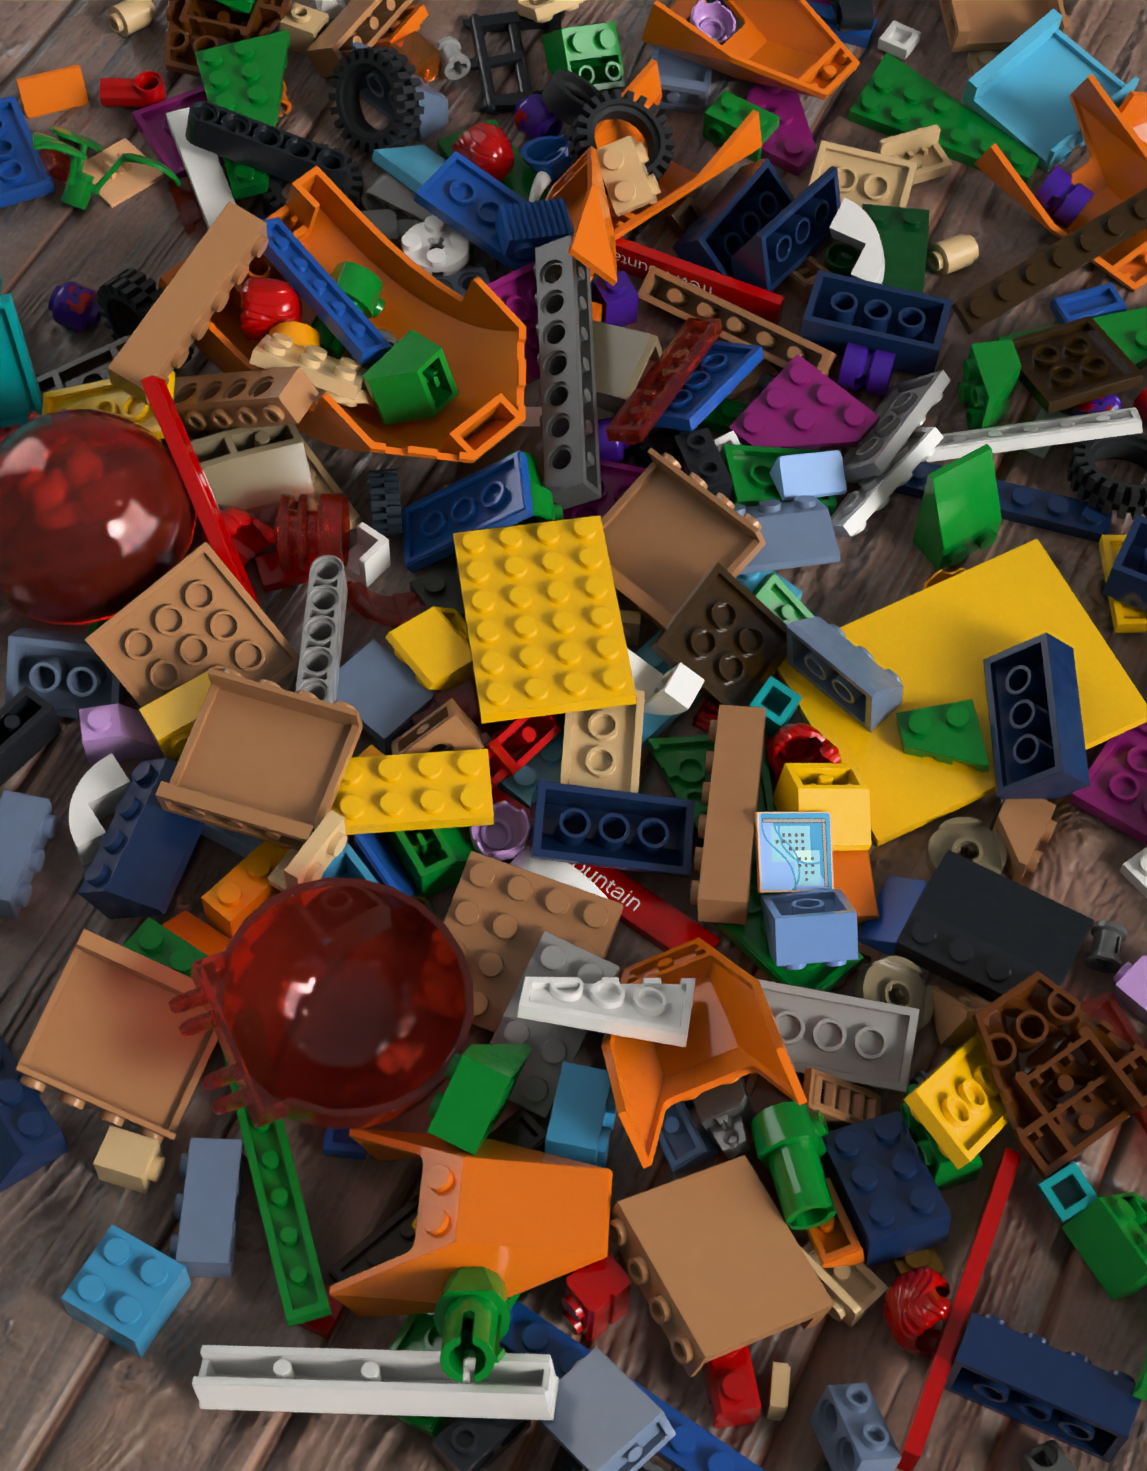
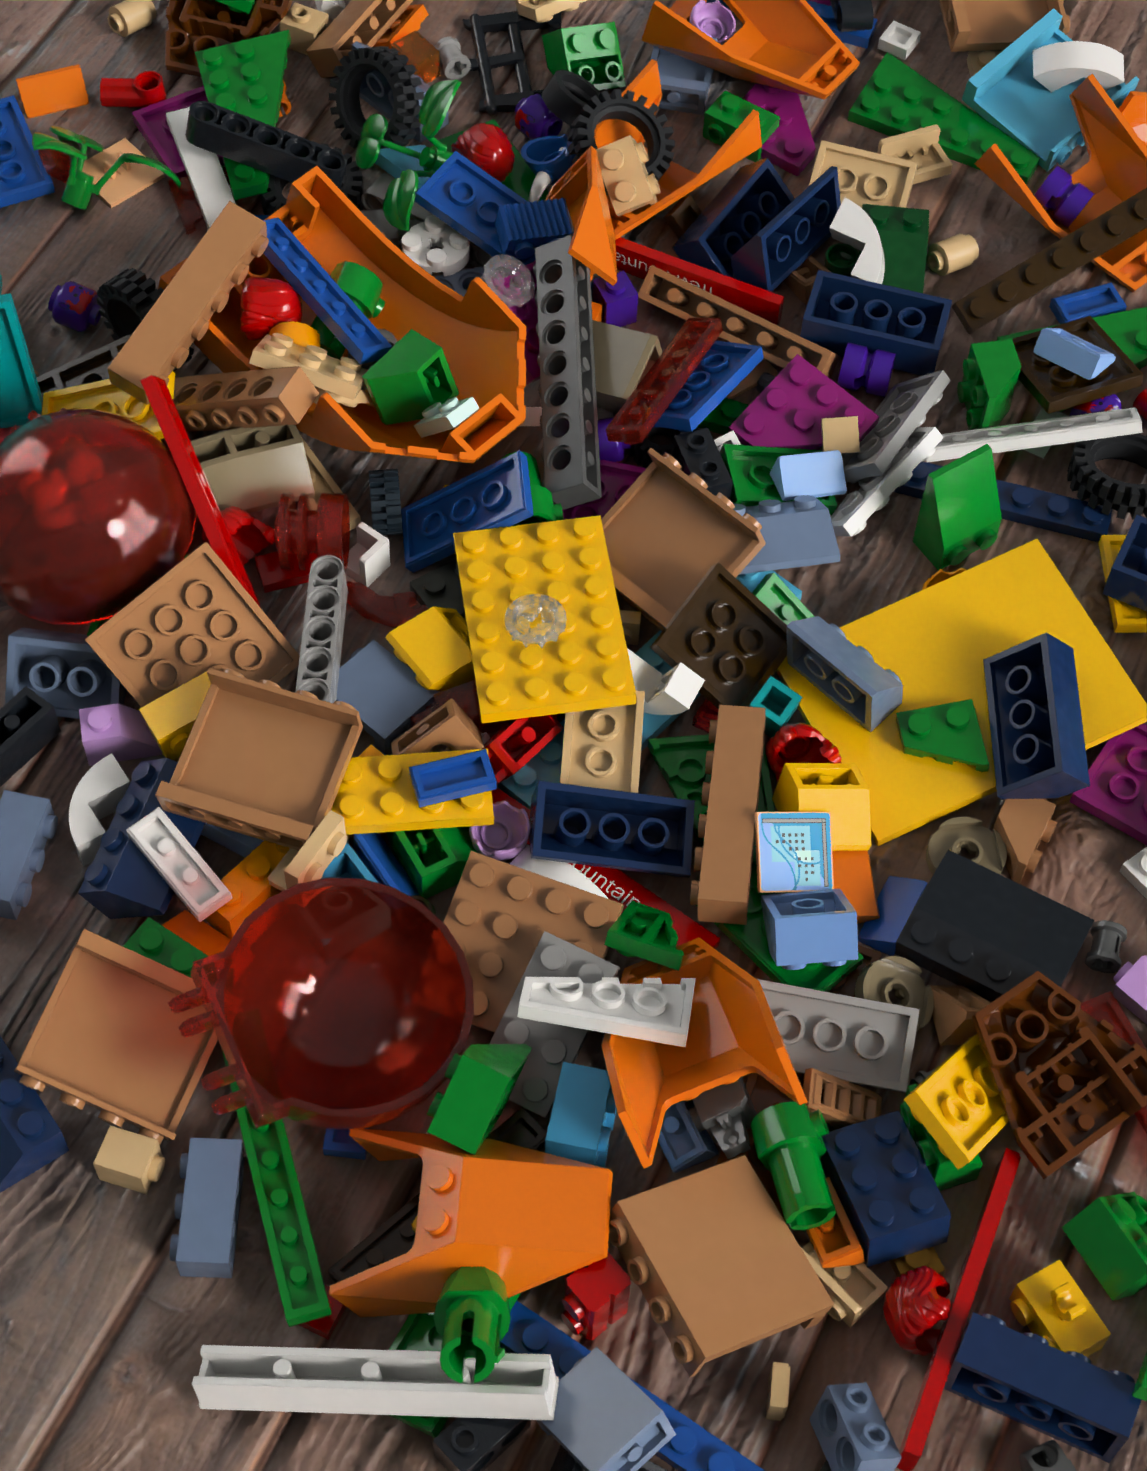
dark azure brick [61,1224,191,1358] -> none
red brick [702,1345,761,1429] -> none
teal brick [1033,1161,1098,1222] -> none
none -> white tile [126,807,233,922]
none -> green plant [355,79,462,231]
none -> blue tile [409,749,497,808]
none -> light aqua plate [414,397,480,438]
none -> clear gear [481,254,535,308]
none -> clear gear [505,594,567,648]
none -> green wing [604,901,684,971]
none -> tan tile [821,416,860,453]
none -> yellow brick [1009,1259,1111,1357]
none -> white brick [1033,41,1124,92]
none -> light blue slope [1034,328,1116,379]

